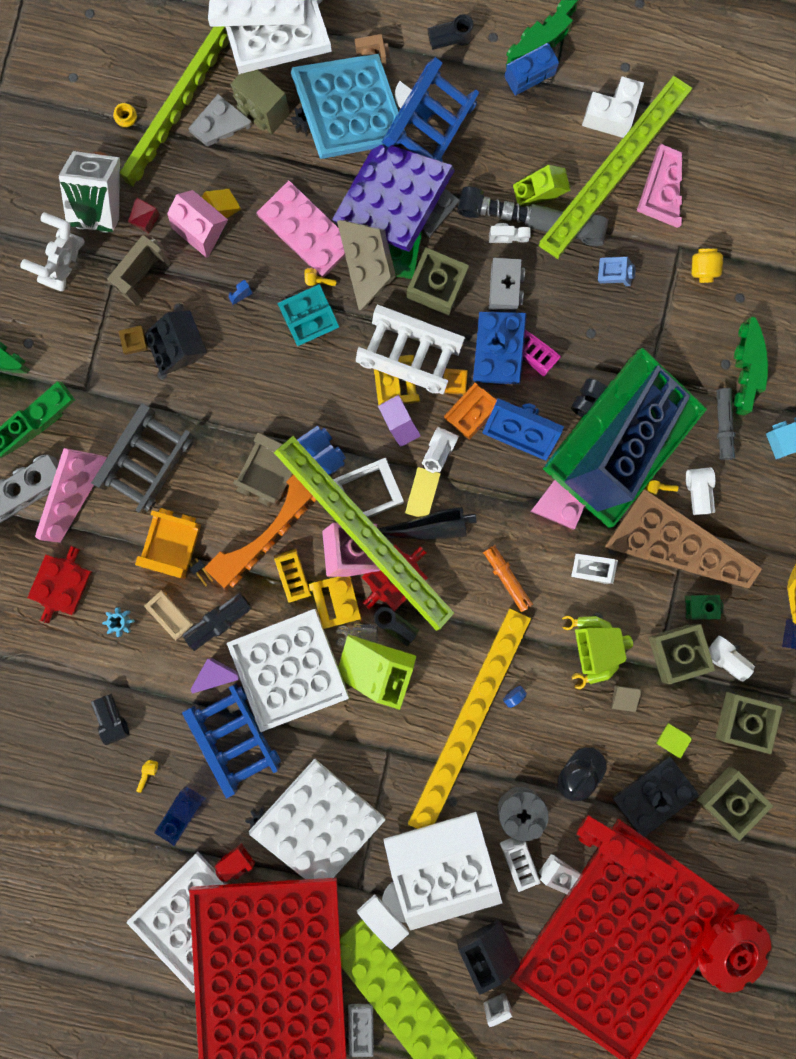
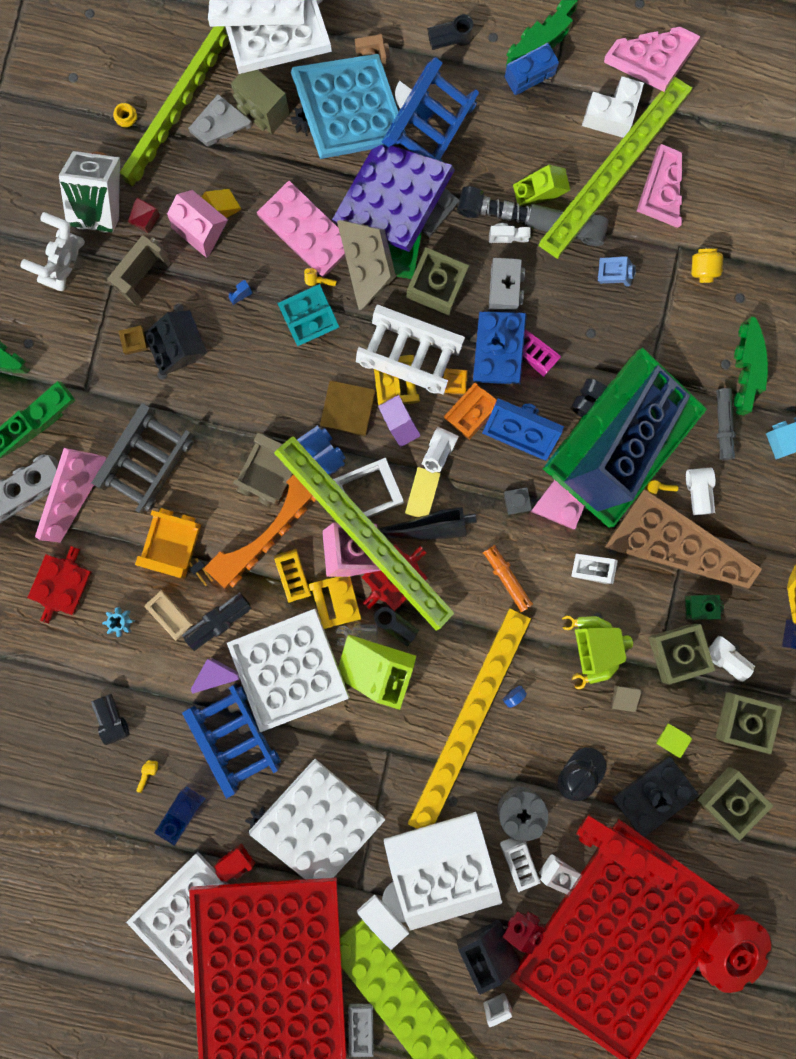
none -> pearl gold tile [320,380,375,436]
none -> dark grey plate [503,487,532,515]
none -> dark red brick [503,911,546,954]
none -> bright pink plate [604,27,700,92]

